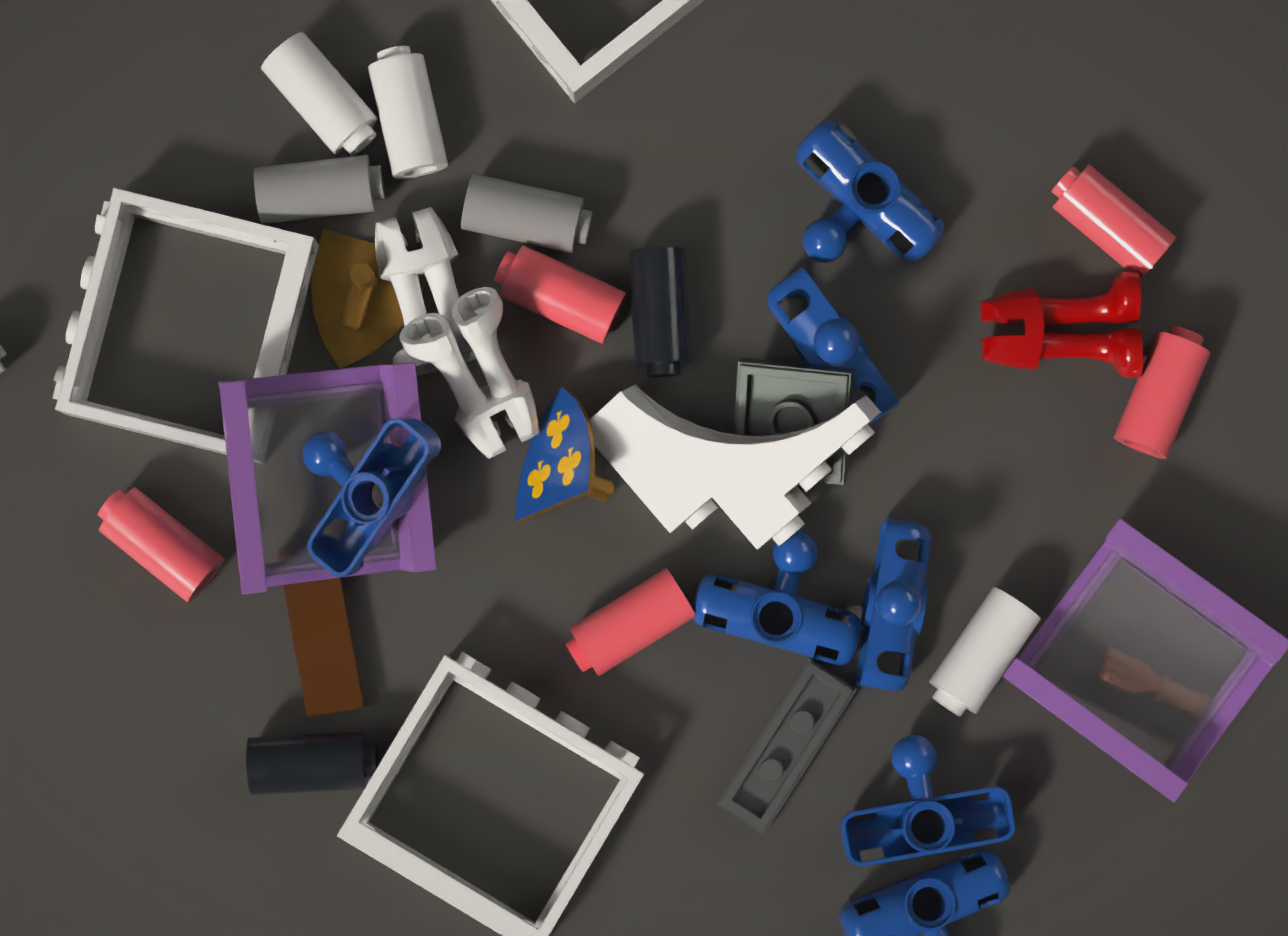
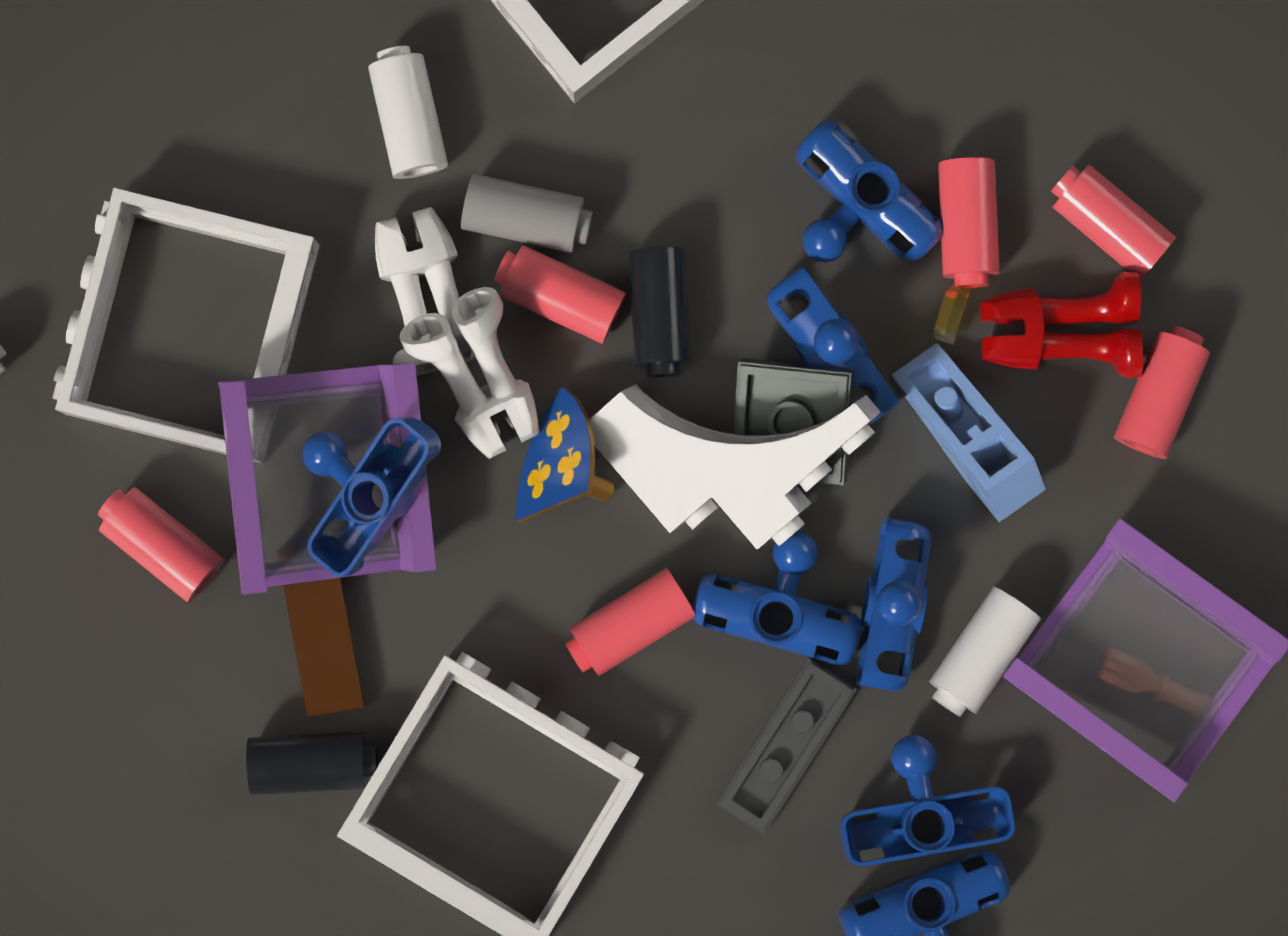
light grey brick [254,155,385,224] -> none
white brick [261,32,378,156] -> none
pearl gold shield [311,229,426,369] -> none
none -> light blue slope [891,343,1046,522]
none -> clear yellow tile [933,285,971,345]
none -> coral brick [938,157,1000,289]

